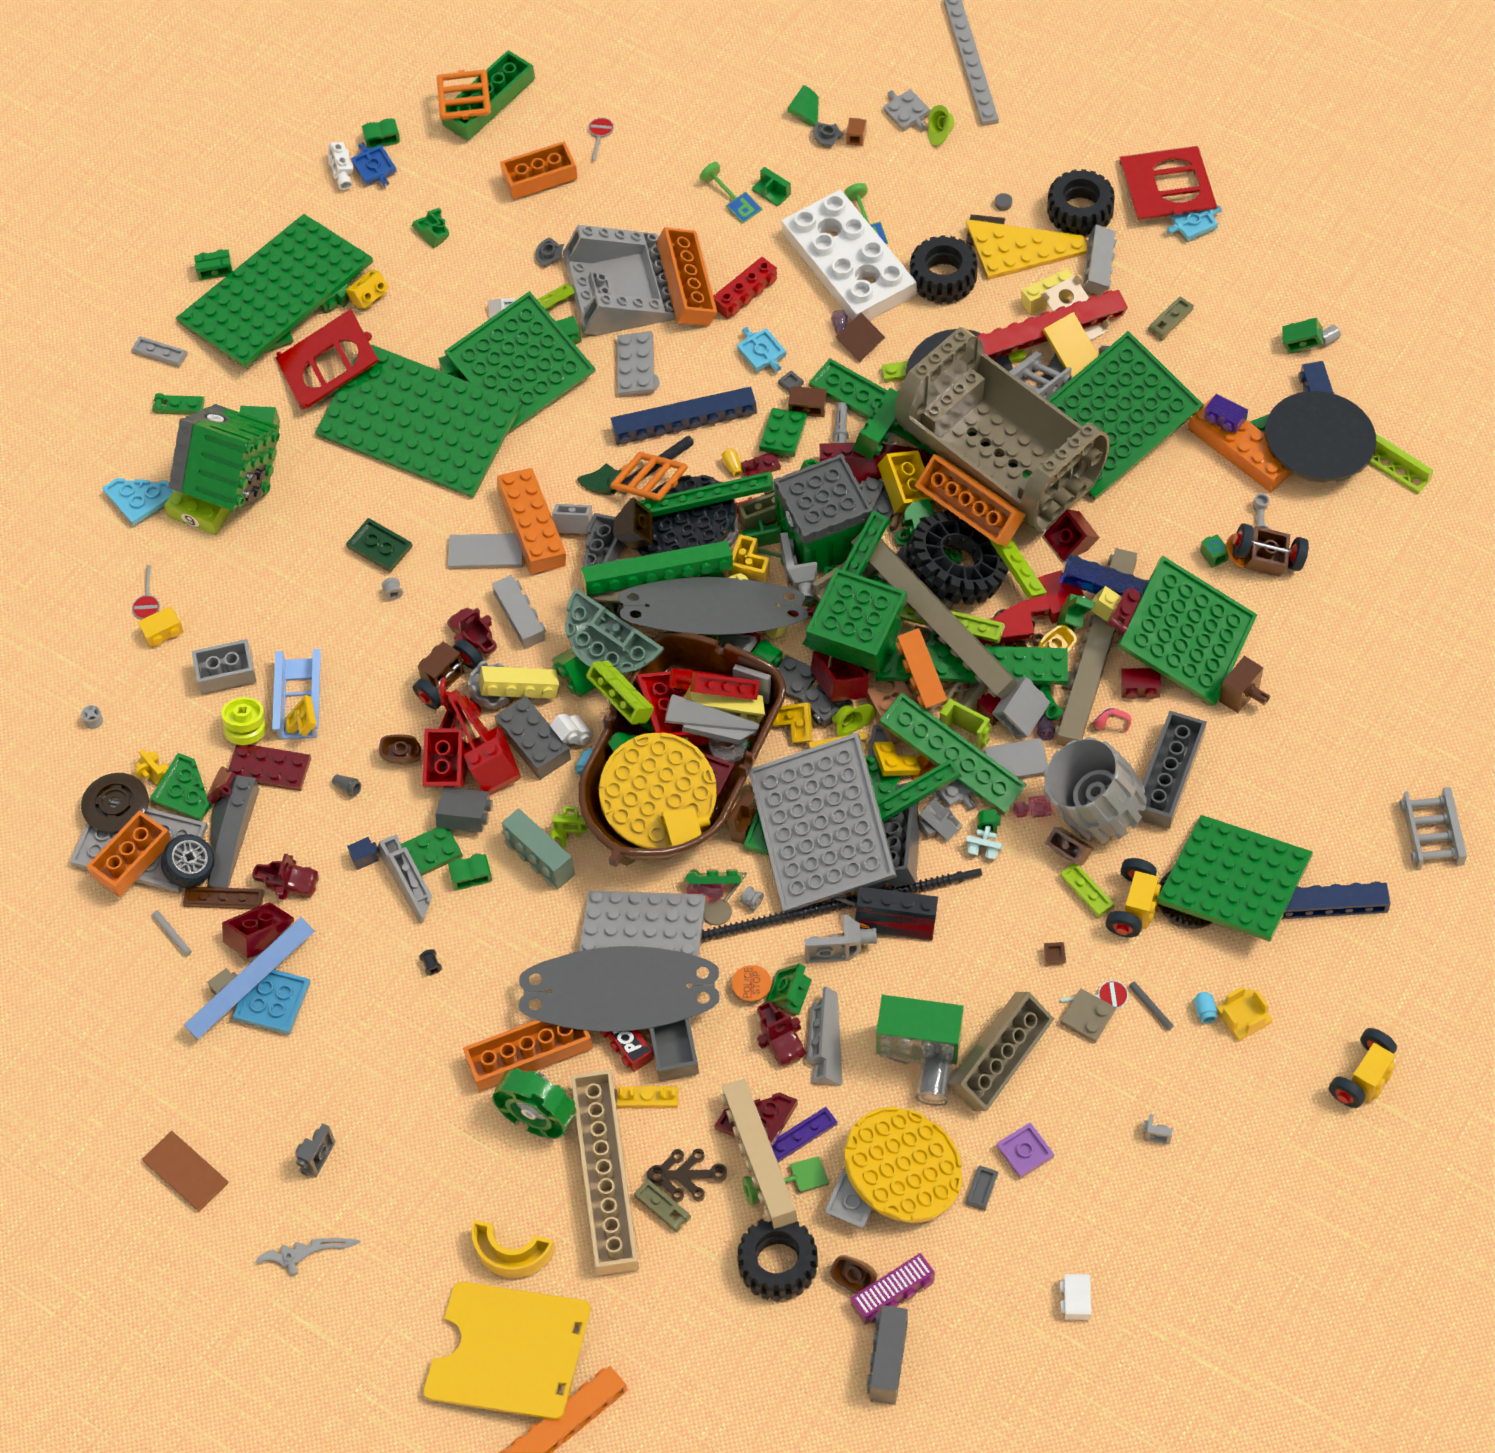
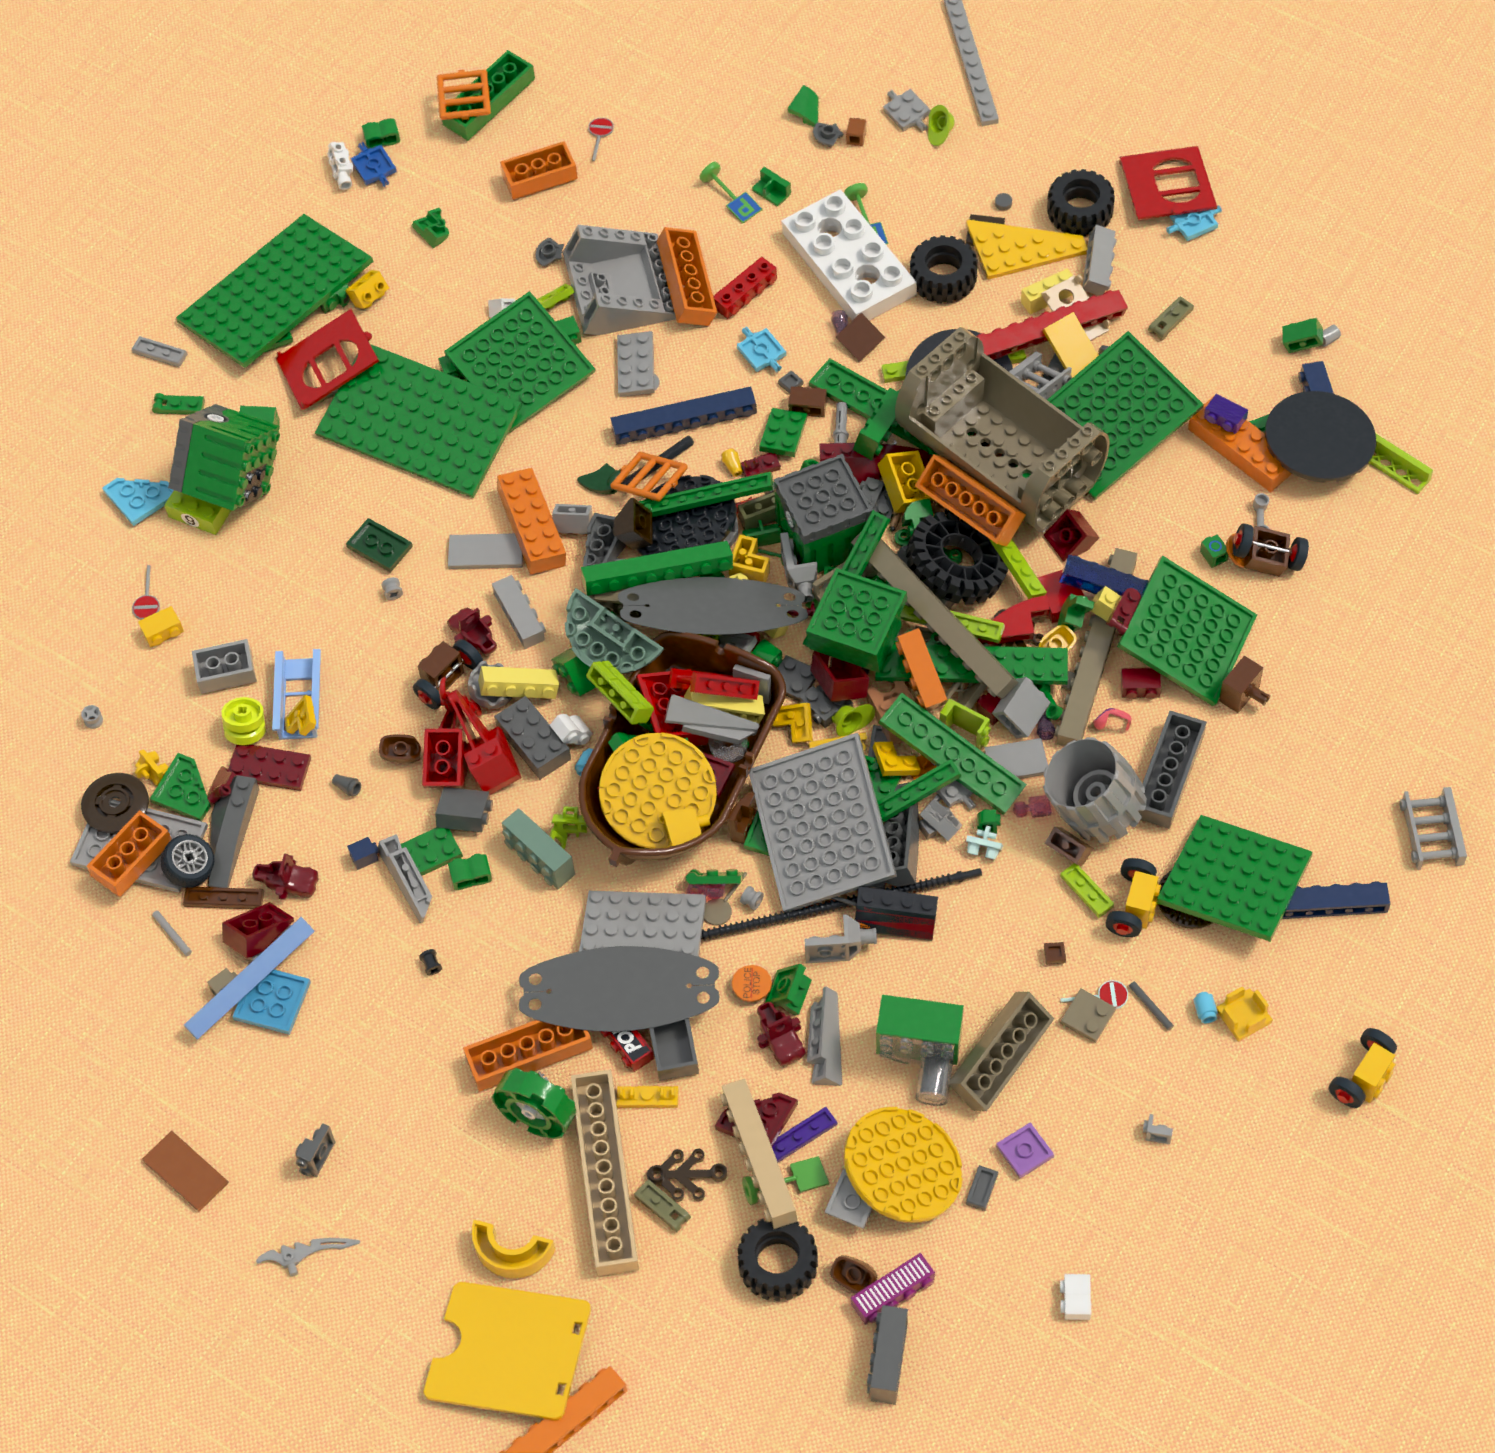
green brick [194,249,233,280] -> none

